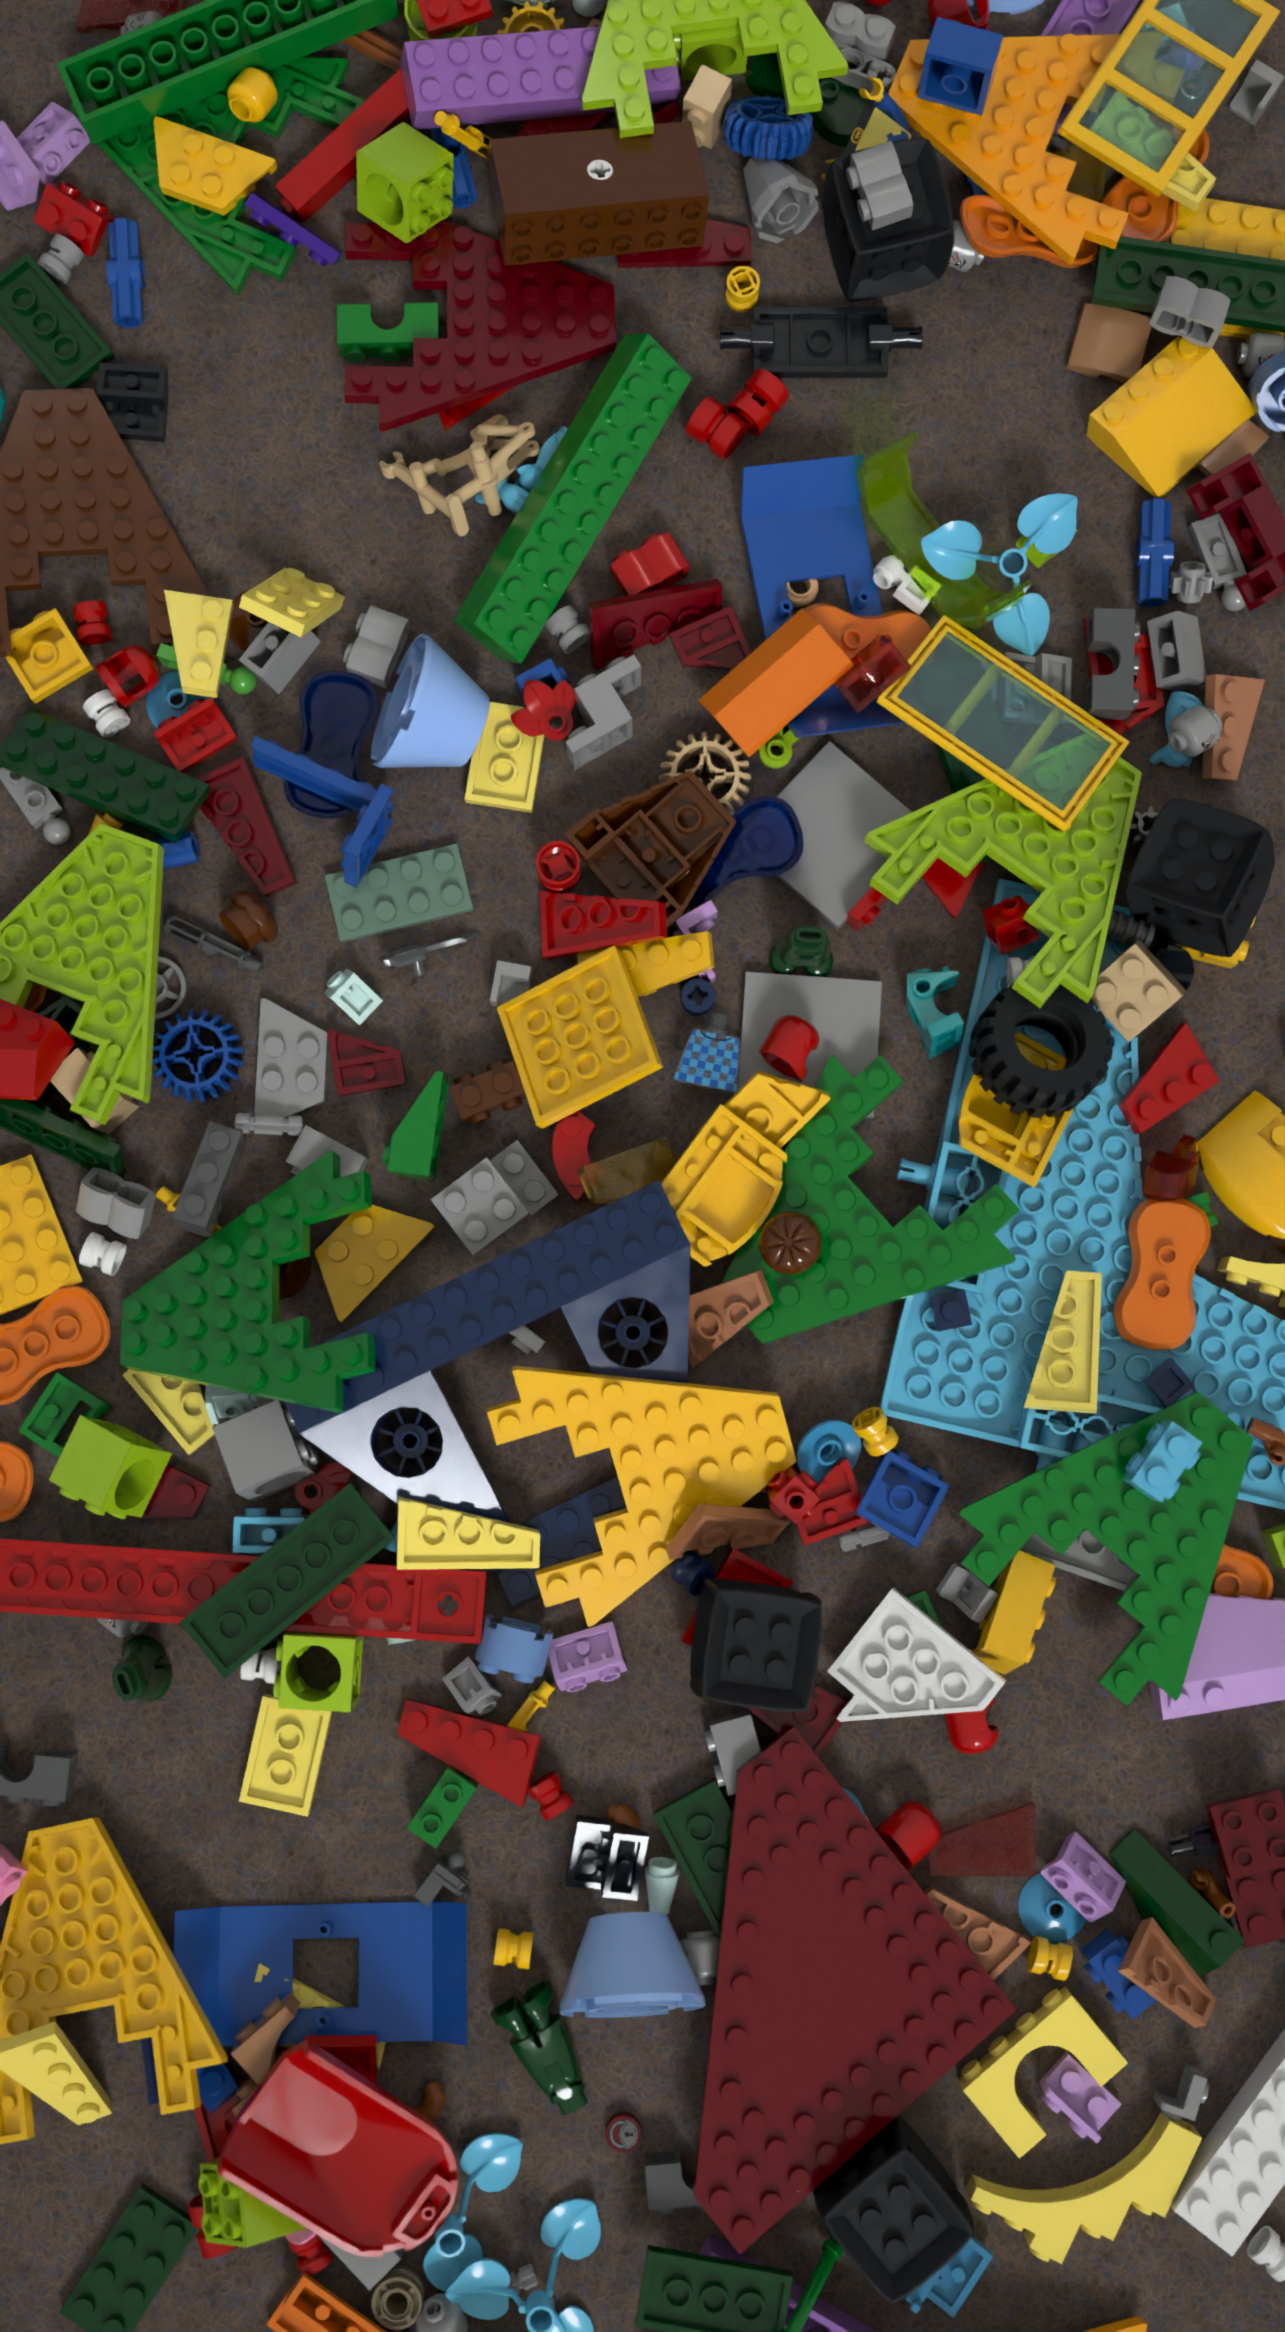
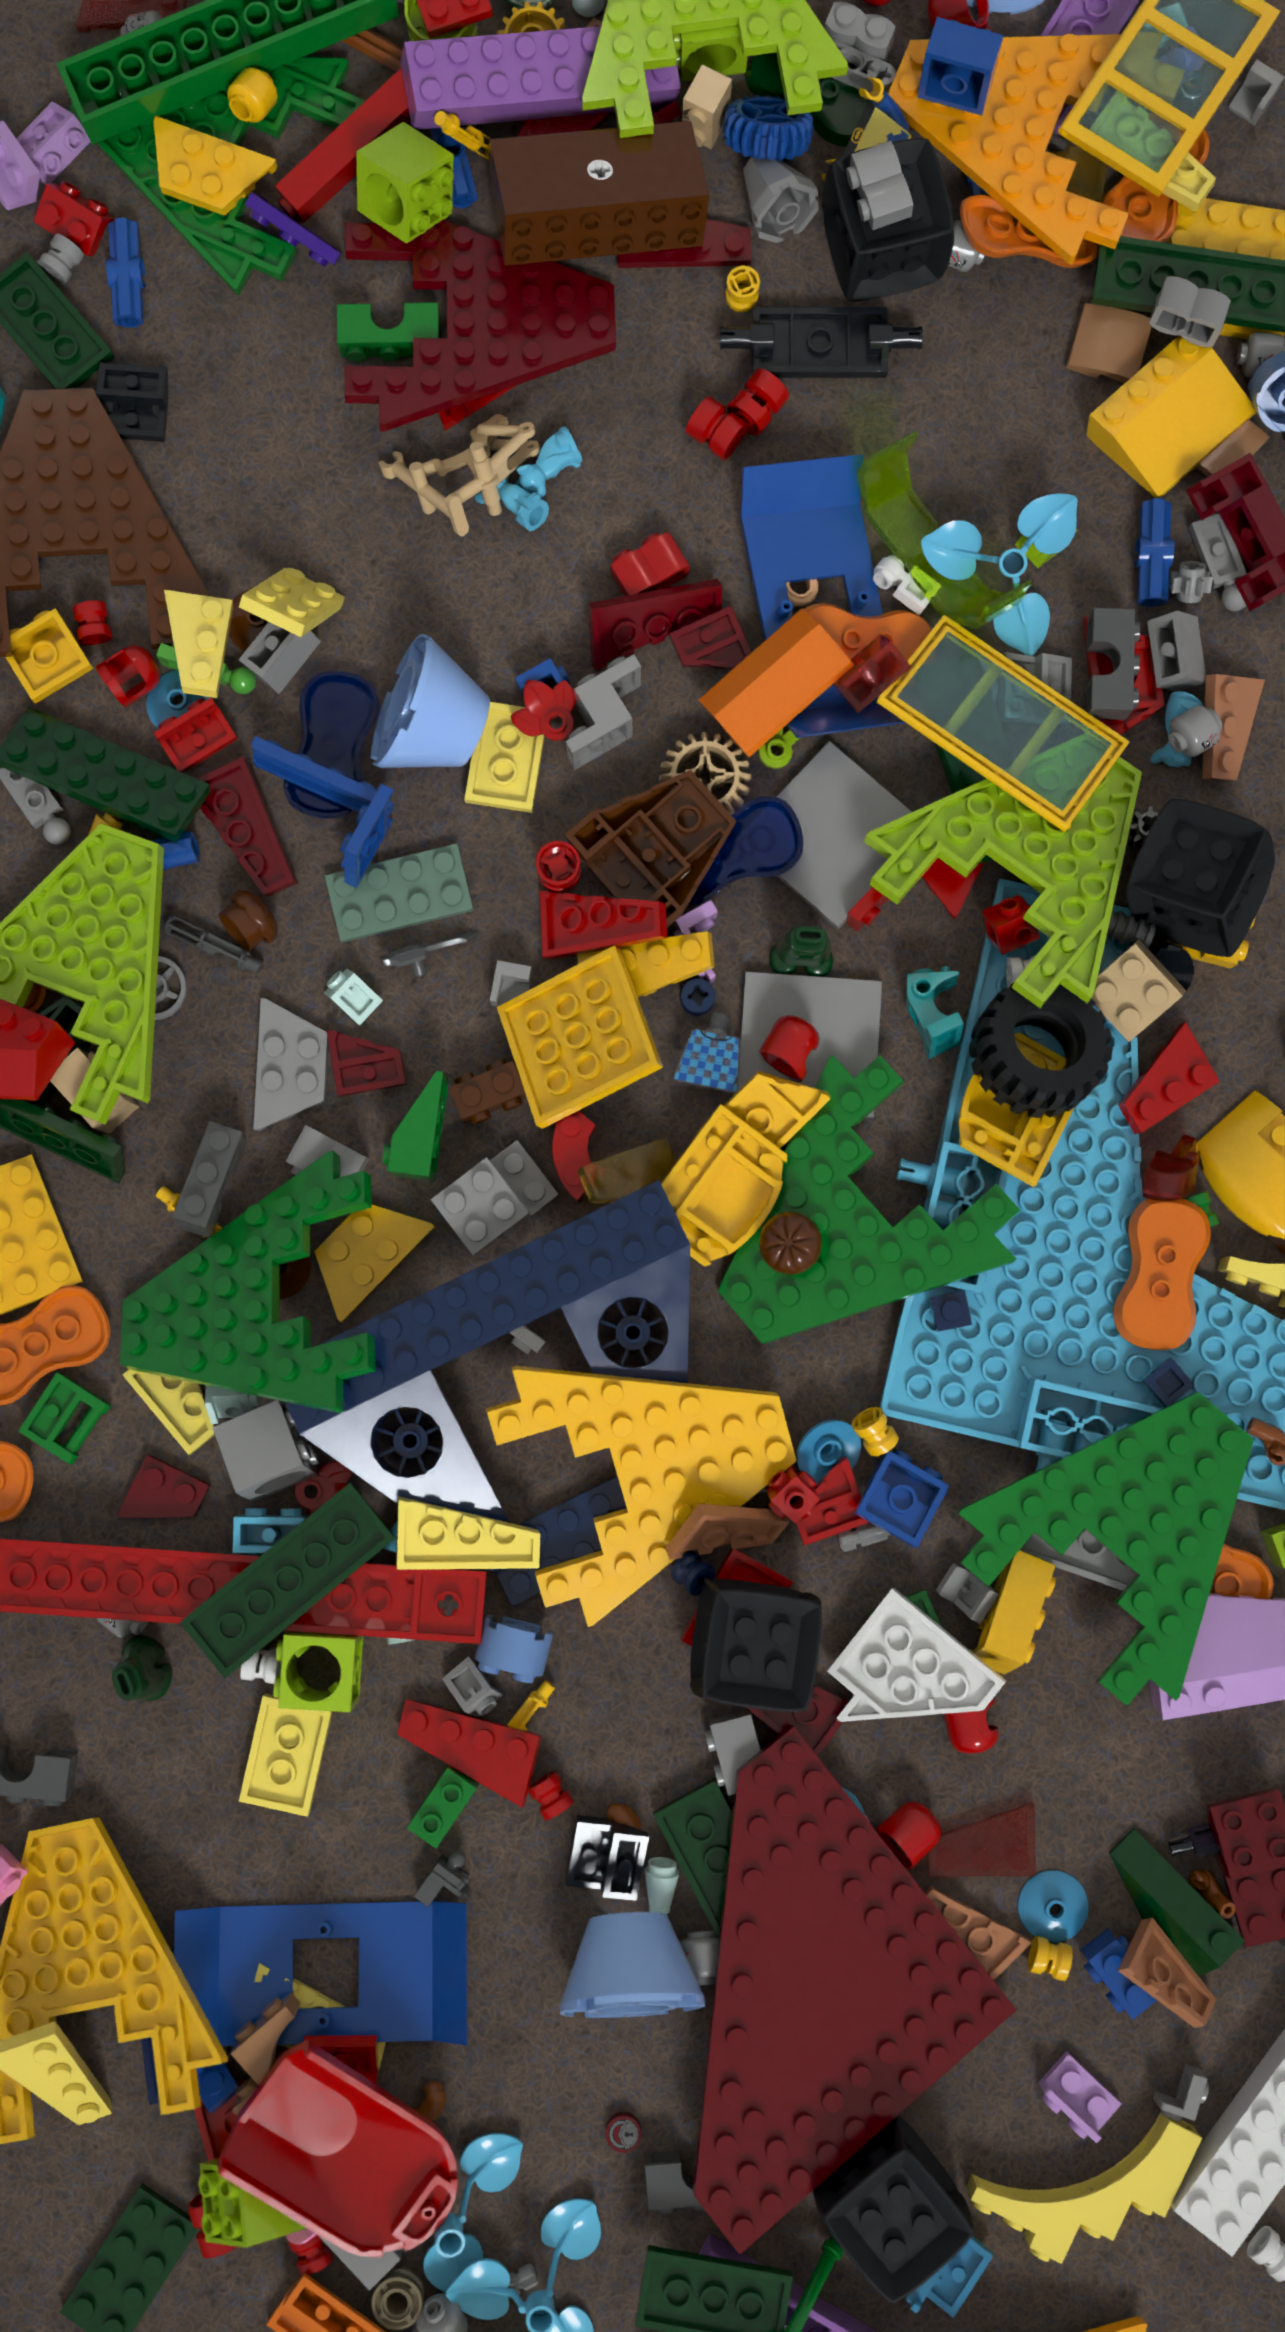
lime brick [49,1415,172,1519] -> none
light grey brick [76,1167,156,1239] -> none
white wheel [79,1232,127,1276] -> none
white wheel [83,689,131,738] -> none
blue gear [152,1009,245,1102] -> none
light grey axle [234,1113,303,1136] -> none
light grey brick [343,605,411,689] -> none
green brick [453,333,692,664] -> none
dark green piece [490,1980,588,2115] -> none
yellow wheel [494,1928,534,1970] -> none
light grey wheel [545,605,590,654] -> none
lavender bracket [549,1621,627,1692] -> none
nougat wing [688,1269,774,1368] -> none
light yellow arch [958,1986,1128,2159] -> none
light yellow wing [1024,1270,1102,1414] -> none
lavender bracket [1040,1831,1126,1922] -> none
medium azure brick [1123,1420,1203,1502] -> none

